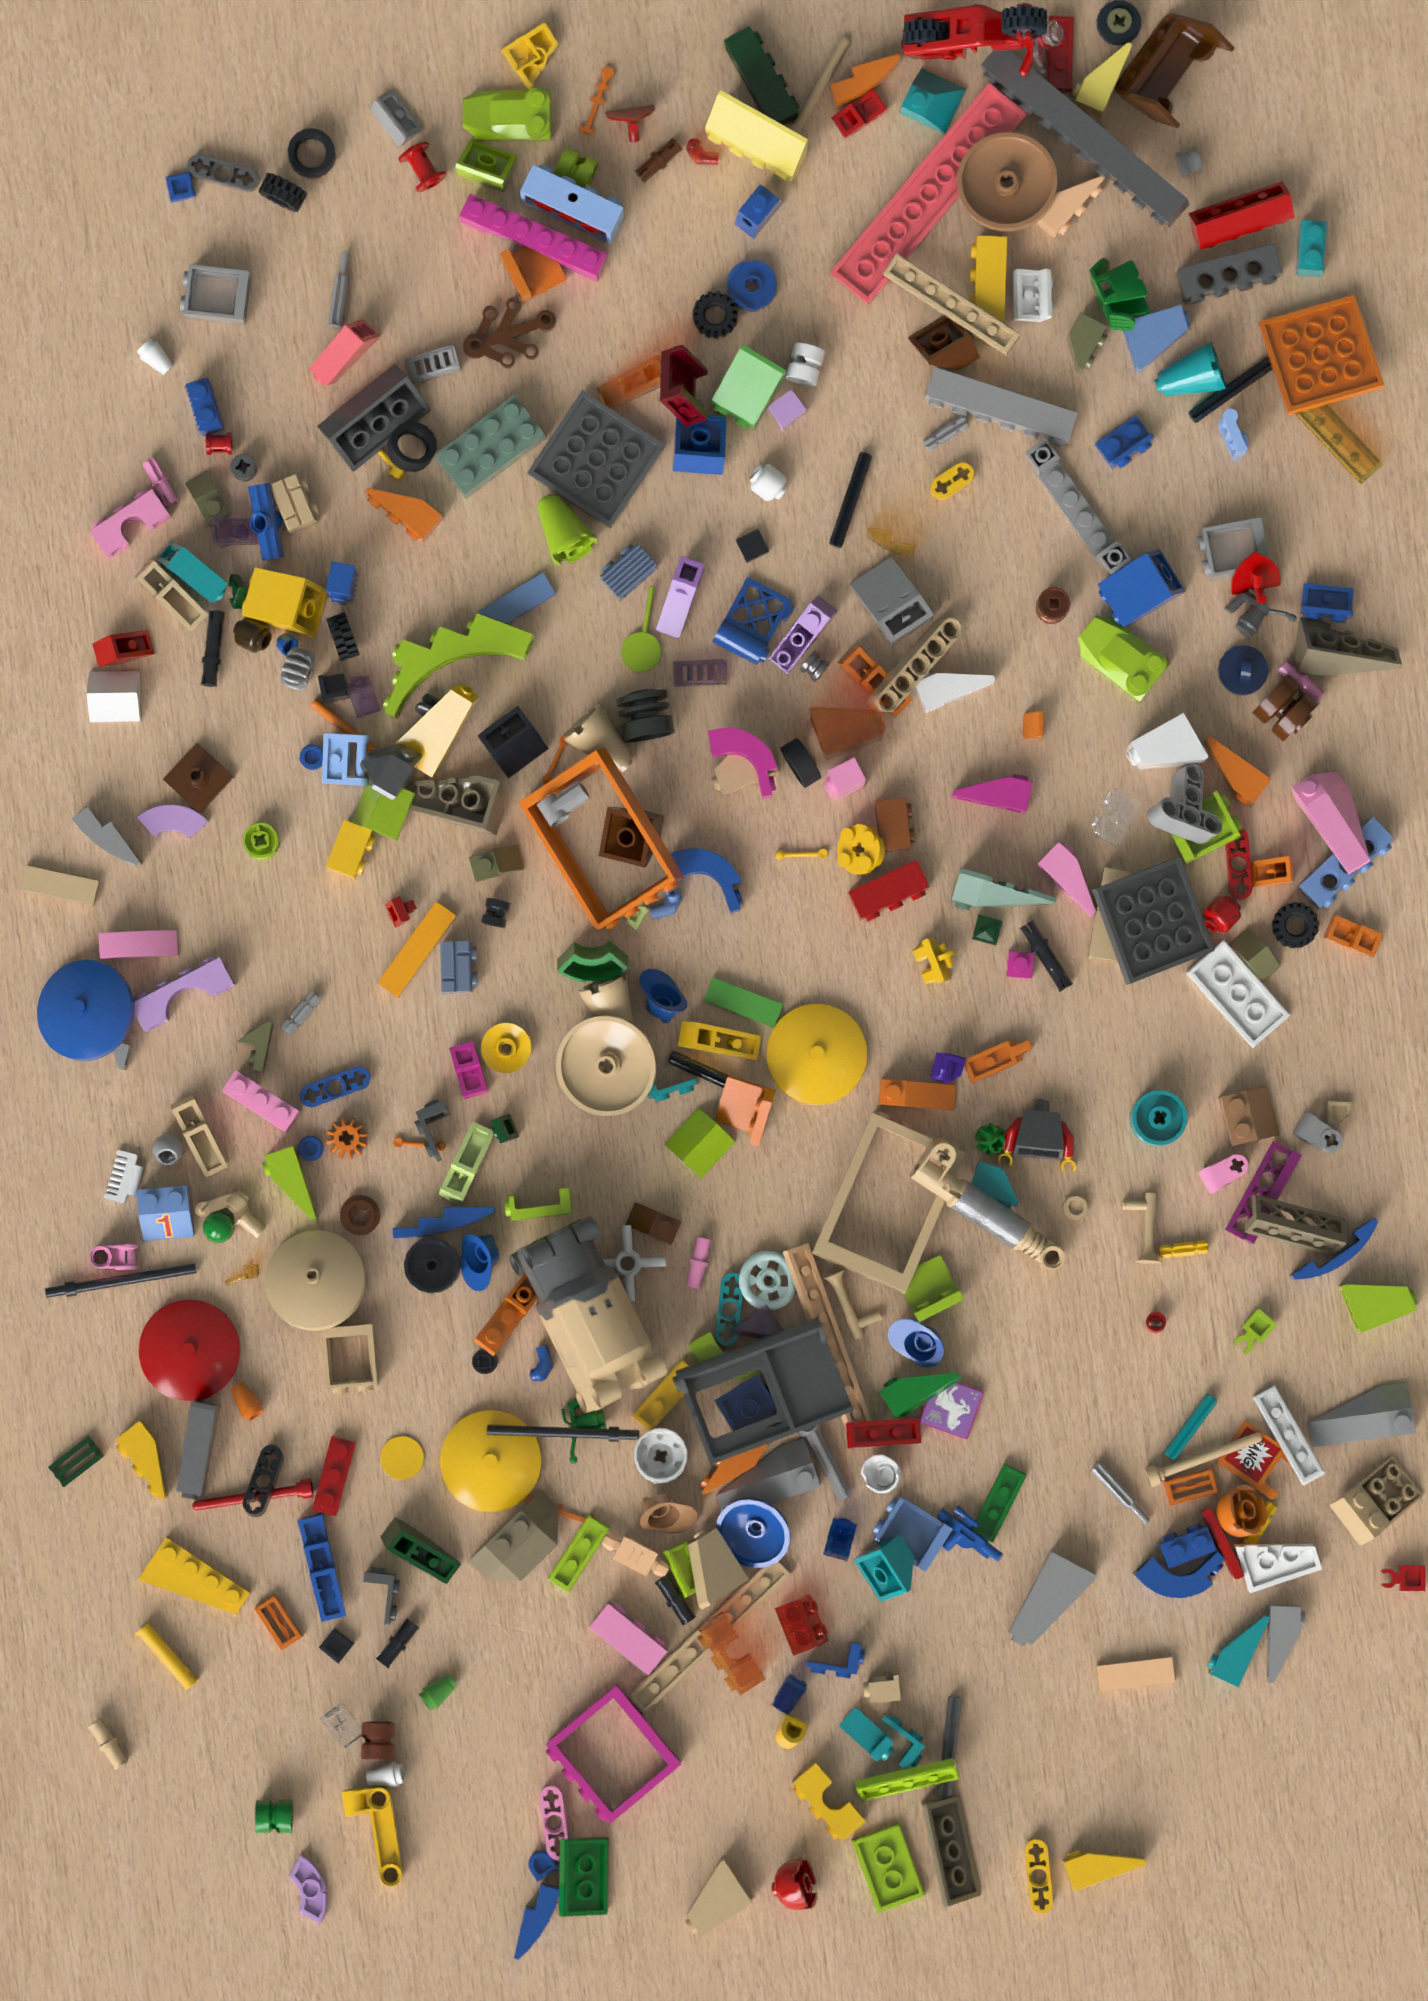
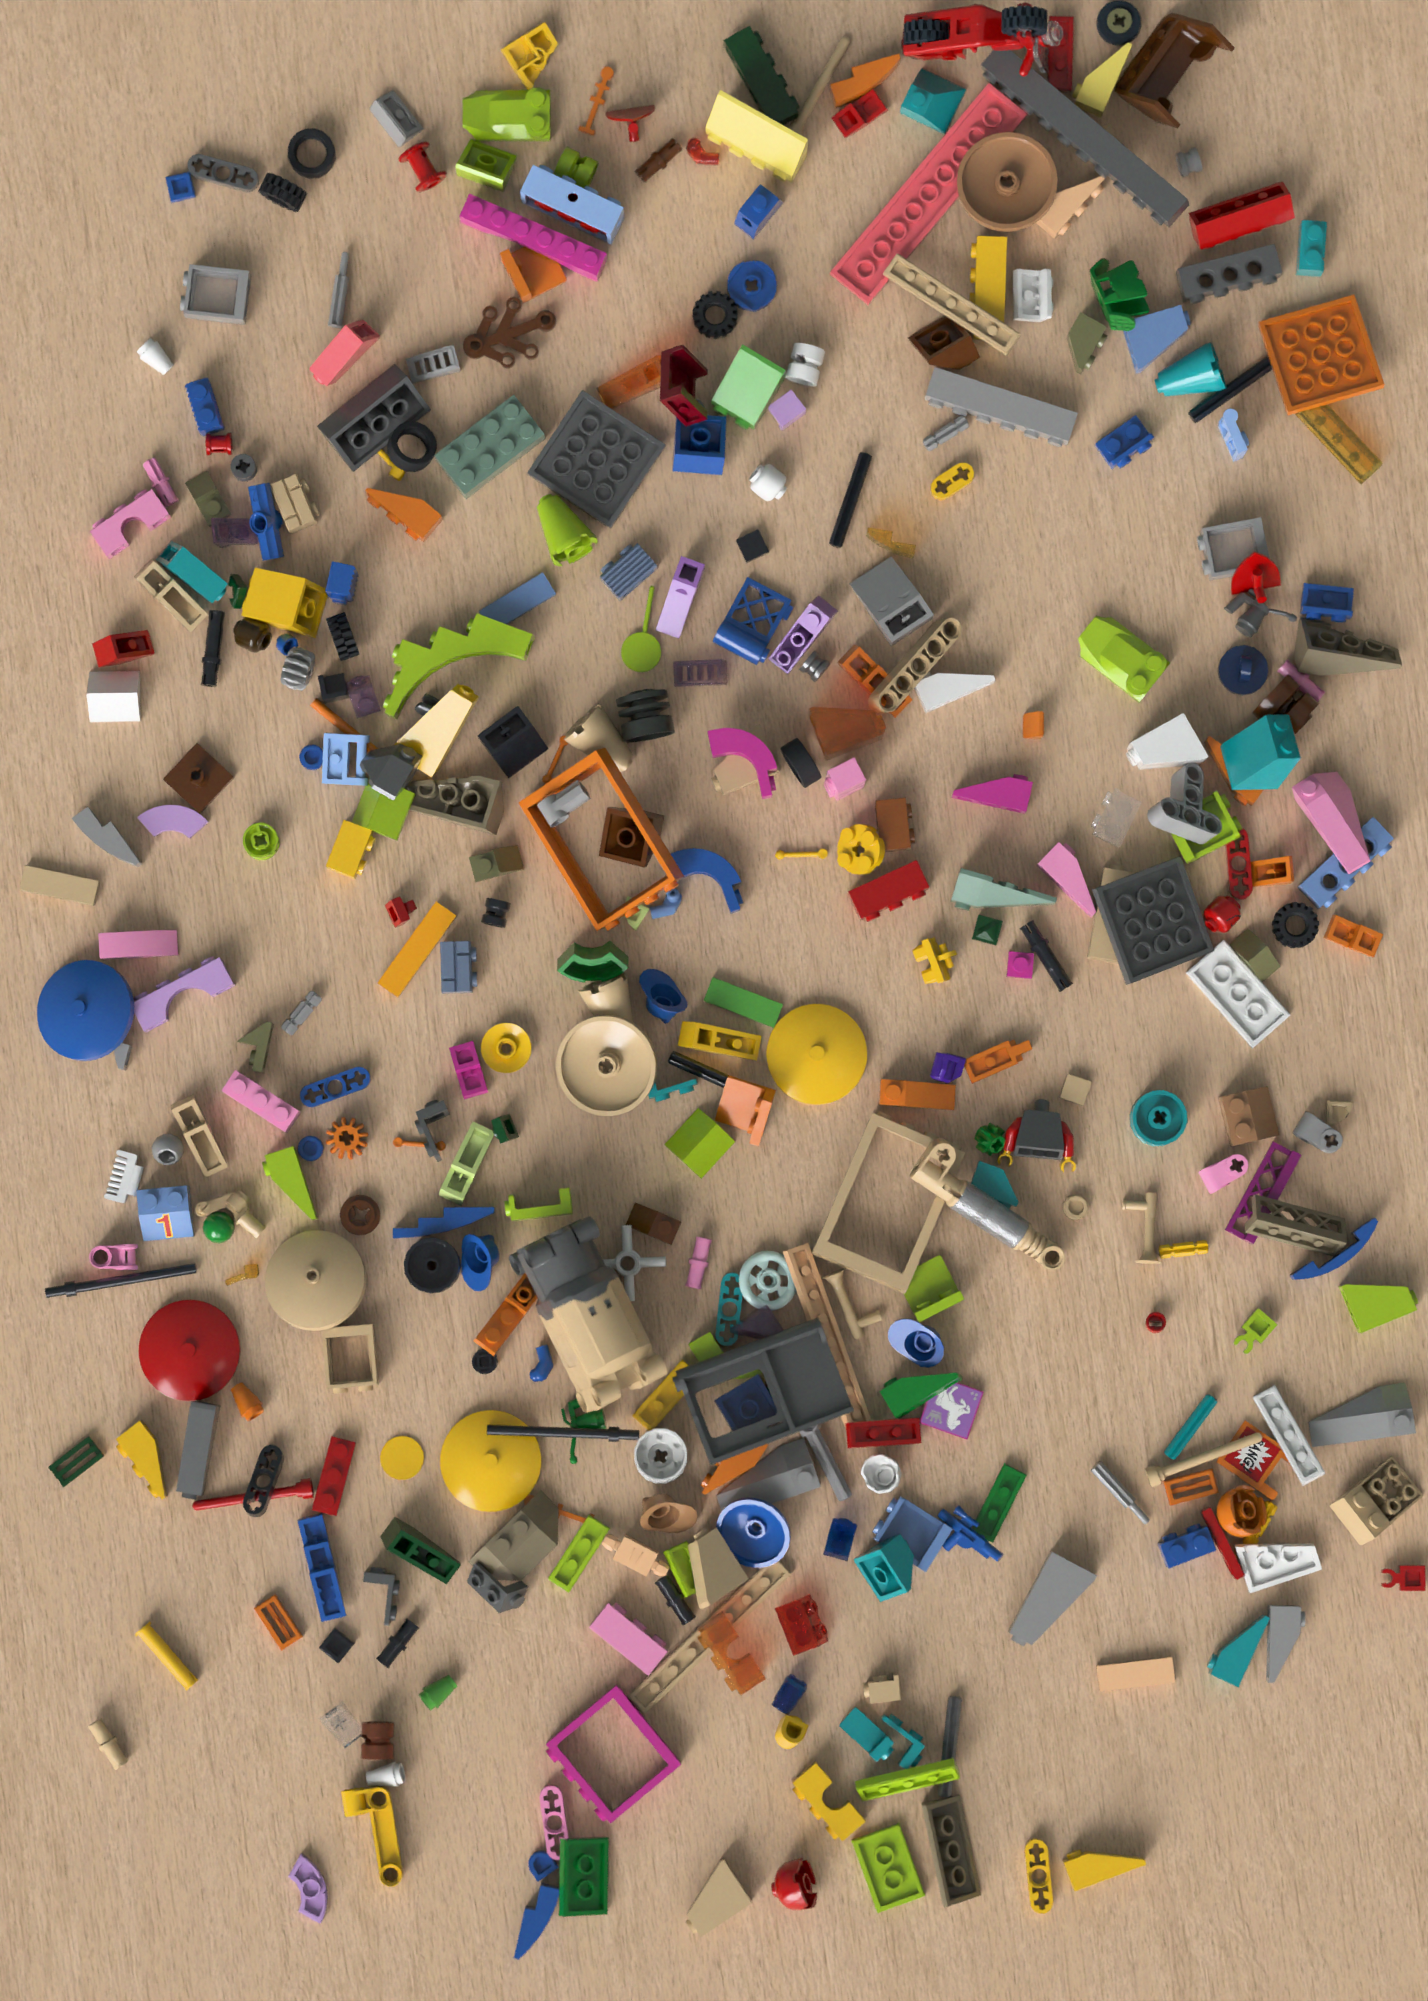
yellow wing [138,1537,251,1614] -> none
green wheel [255,1800,293,1833] -> none
blue bracket [806,1641,865,1678] -> none
light grey slope [1025,438,1132,575] -> none
copper wheel [1036,587,1071,624] -> none
blue slope [1097,549,1186,627] -> none
blue arch [1133,1551,1224,1598] -> none
none -> dark grey bracket [467,1562,528,1613]
none -> tan tile [1059,1074,1092,1106]
none -> teal slope [1220,715,1301,790]

